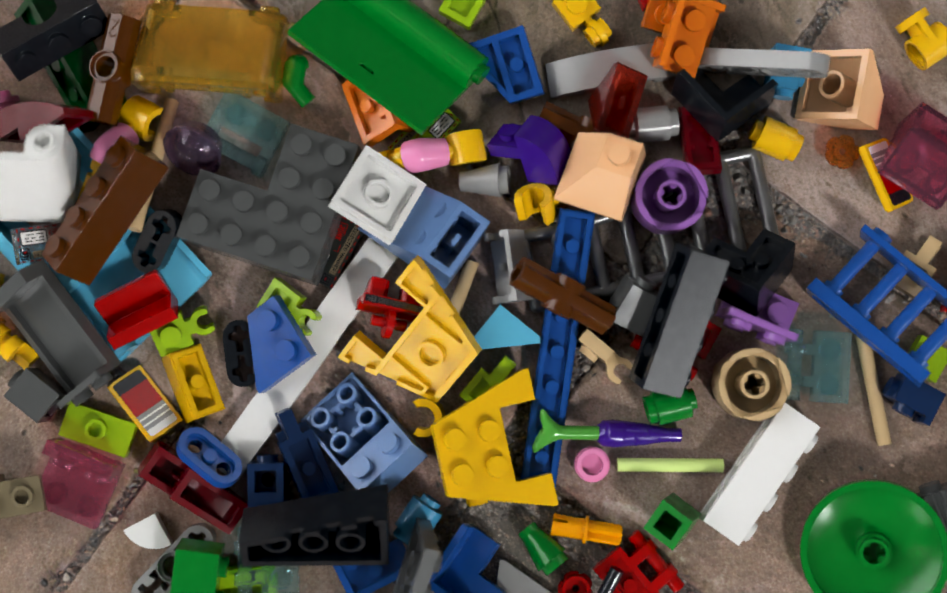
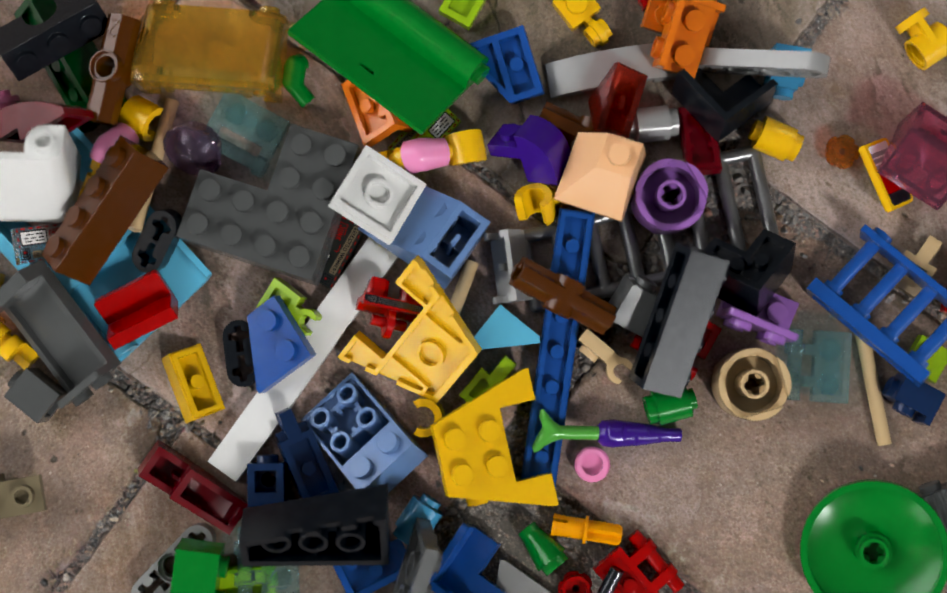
clear pink bracket [42,437,125,529] -> none
lime plate [58,403,138,458] -> none
slope [107,364,184,443] -> none
white tile [123,512,174,549] -> none
lime plate [150,306,215,357] -> none
blue plate [176,427,242,488] -> none
light grey cone [459,162,511,197] -> none
yellowish green bar [616,458,724,473] -> none
green brick [643,493,702,550] -> none
white brick [700,403,820,546] -> none
light nougat slope [794,49,884,130] -> none

